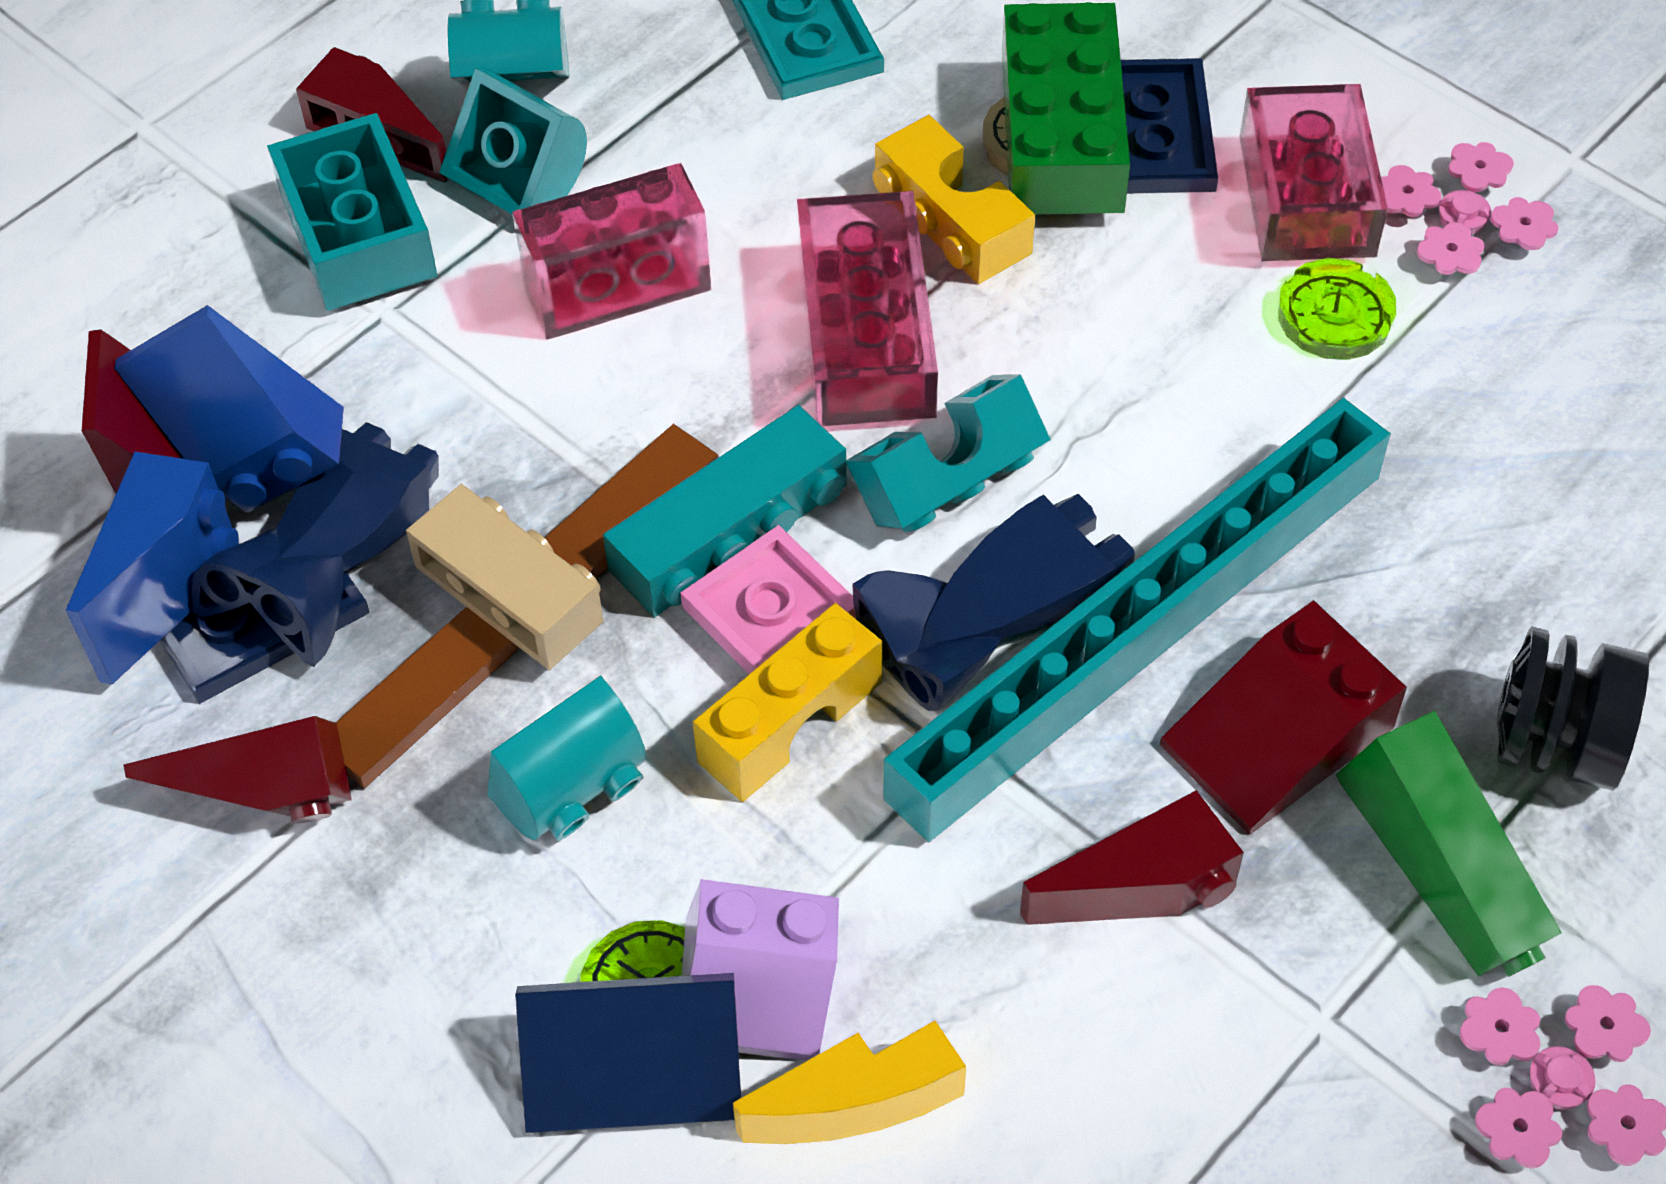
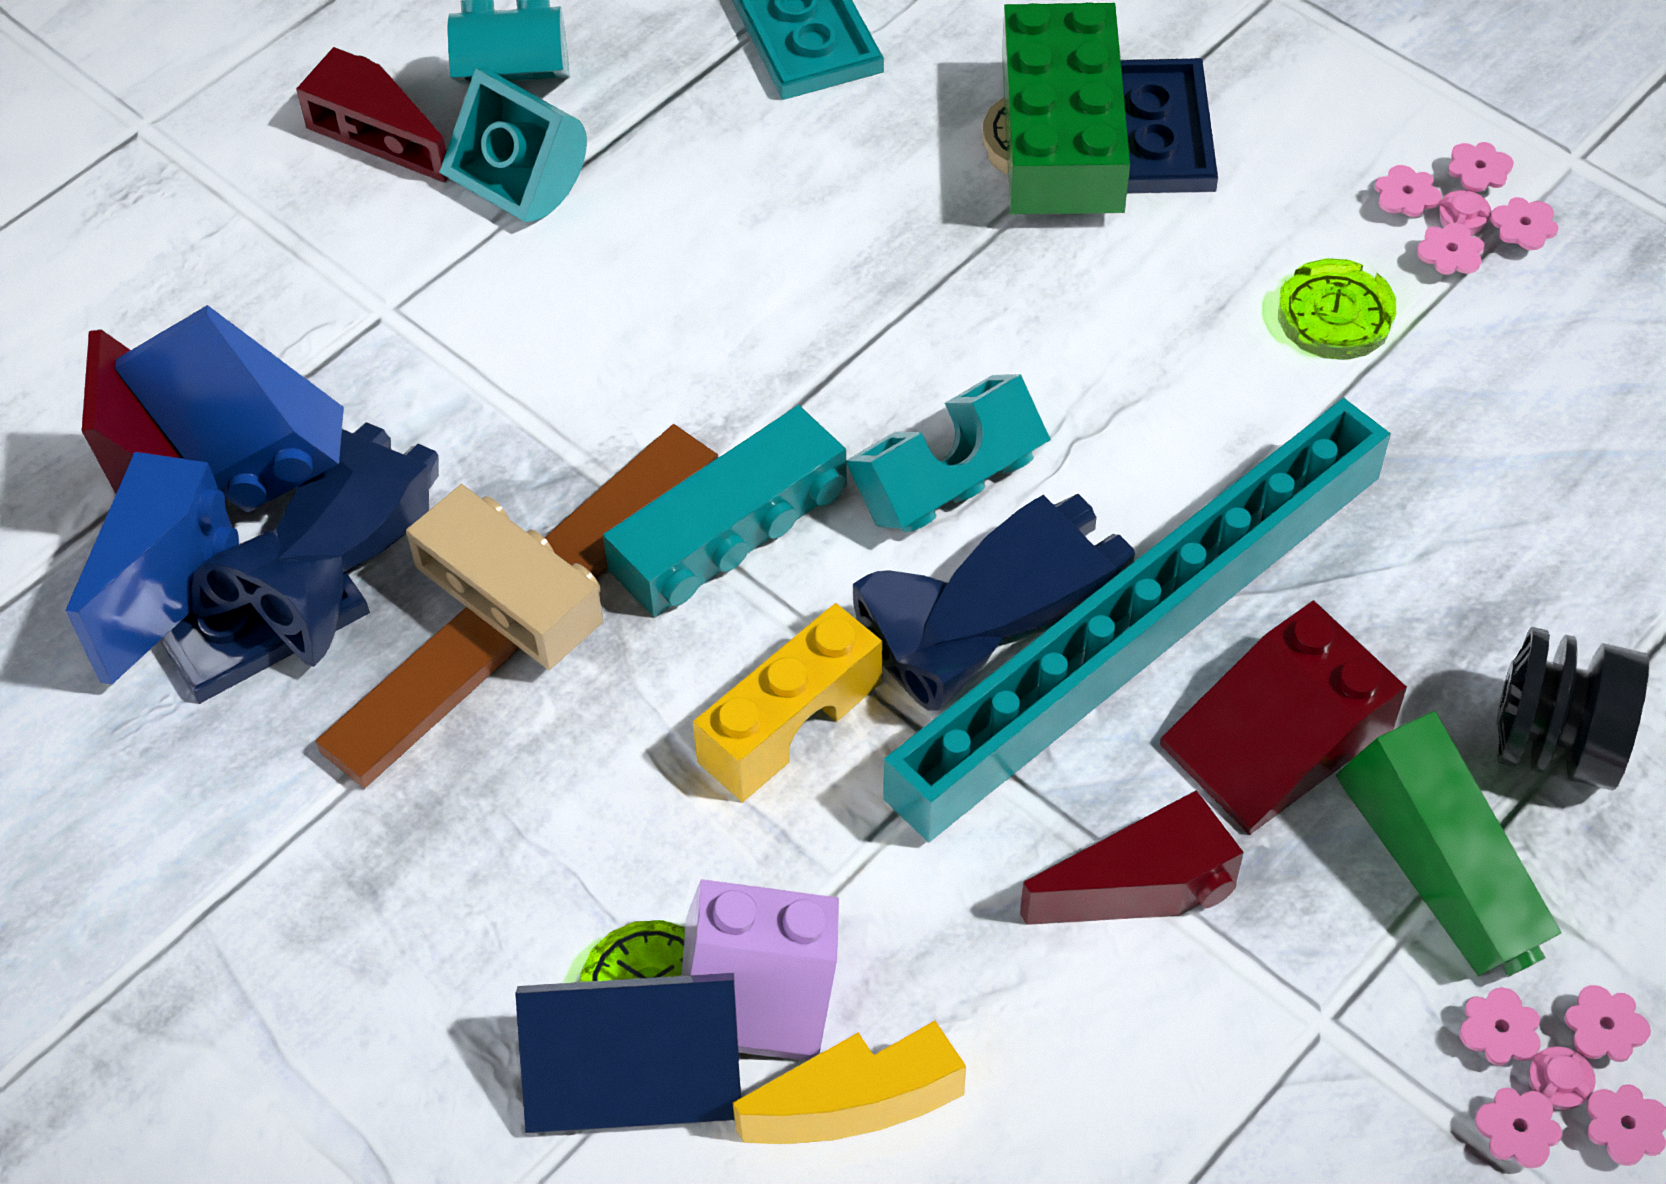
dark red slope [123,716,352,824] -> none
teal brick [267,113,438,311] -> none
teal brick [487,675,646,841] -> none
clear pink brick [512,162,711,340] -> none
bright pink plate [680,525,856,674] -> none
clear pink brick [797,191,938,426] -> none
yellow arch [873,114,1035,285] -> none
clear pink brick [1239,83,1388,262] -> none

